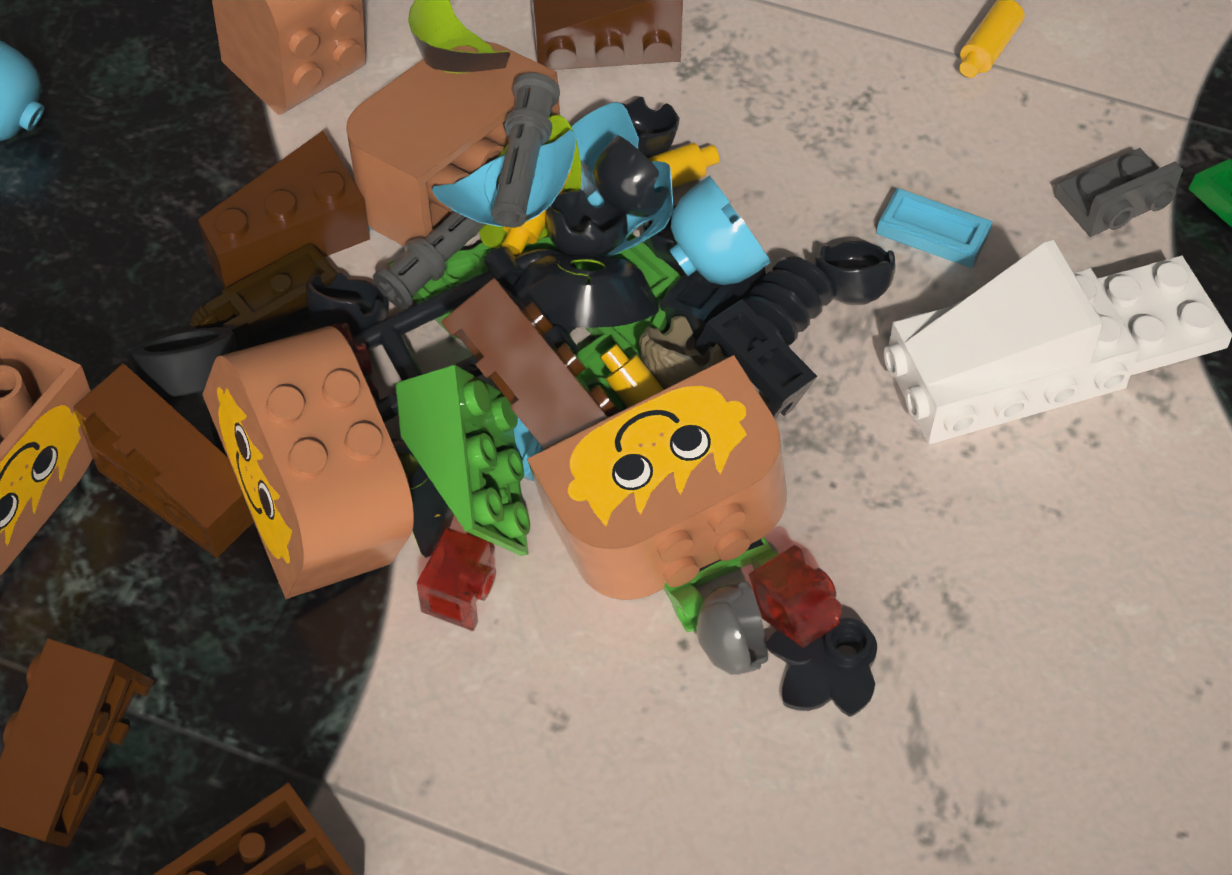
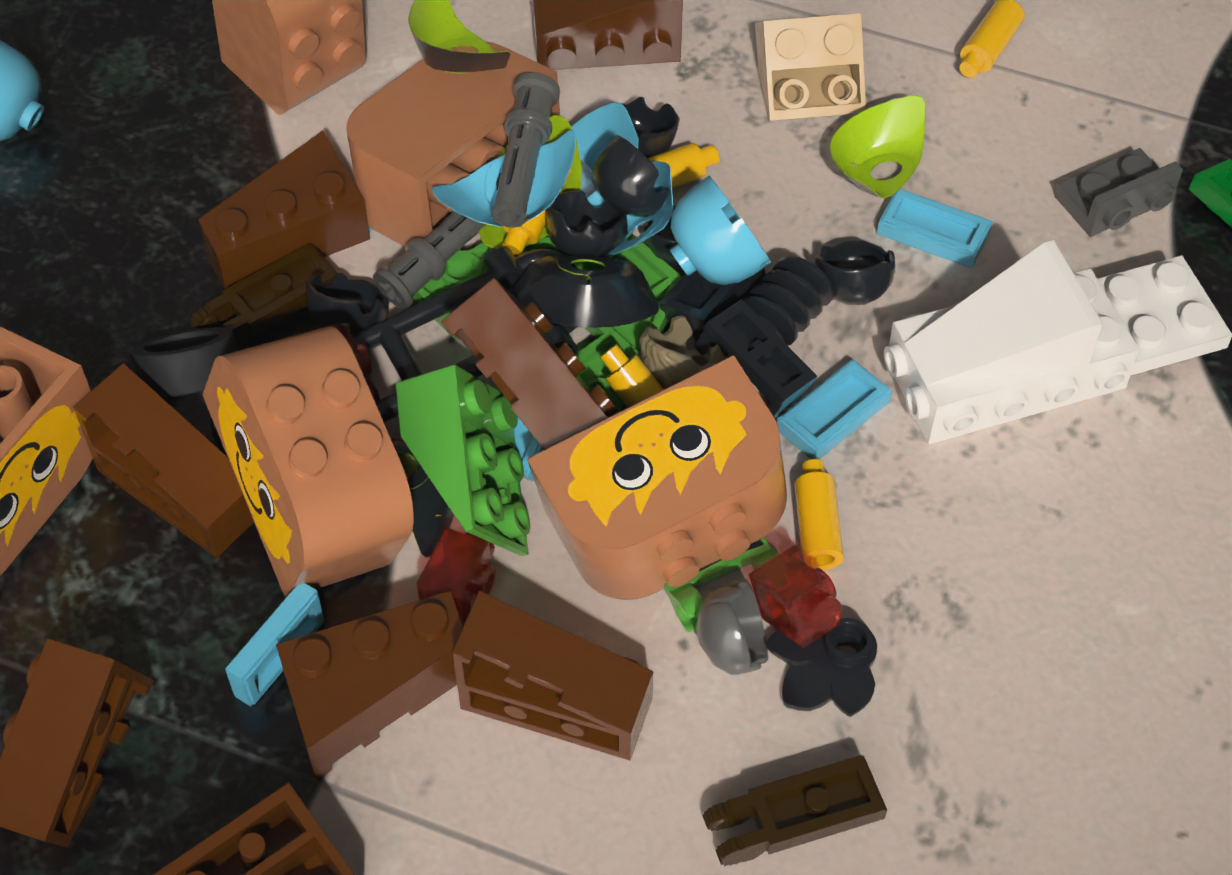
none -> medium azure tile [225,583,324,707]
none -> reddish brown wedge [276,591,463,781]
none -> reddish brown wedge [452,591,653,761]
none -> dark brown hinge [702,755,887,866]
none -> tan slope [755,13,866,121]
none -> medium azure tile [777,359,892,460]
none -> yellow cylinder [794,459,844,570]
none -> lime piece [829,95,925,198]

